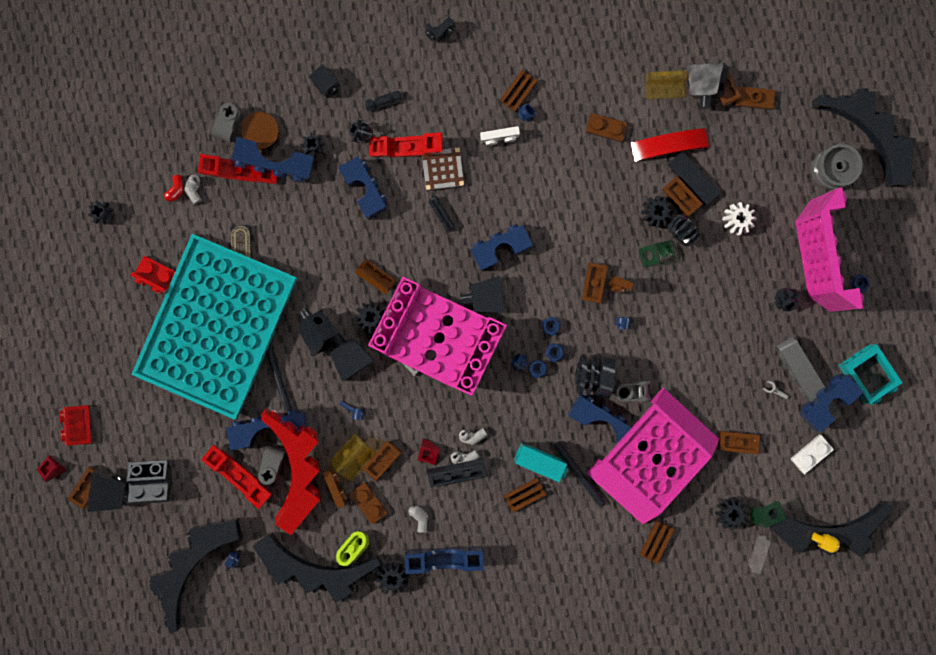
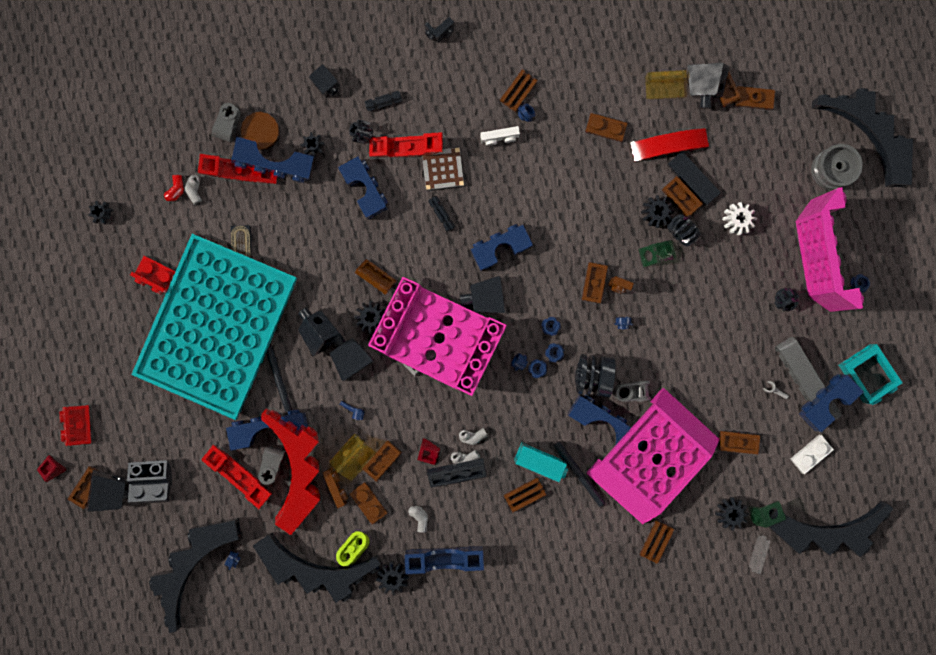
yellow cylinder [811,533,840,553] -> none

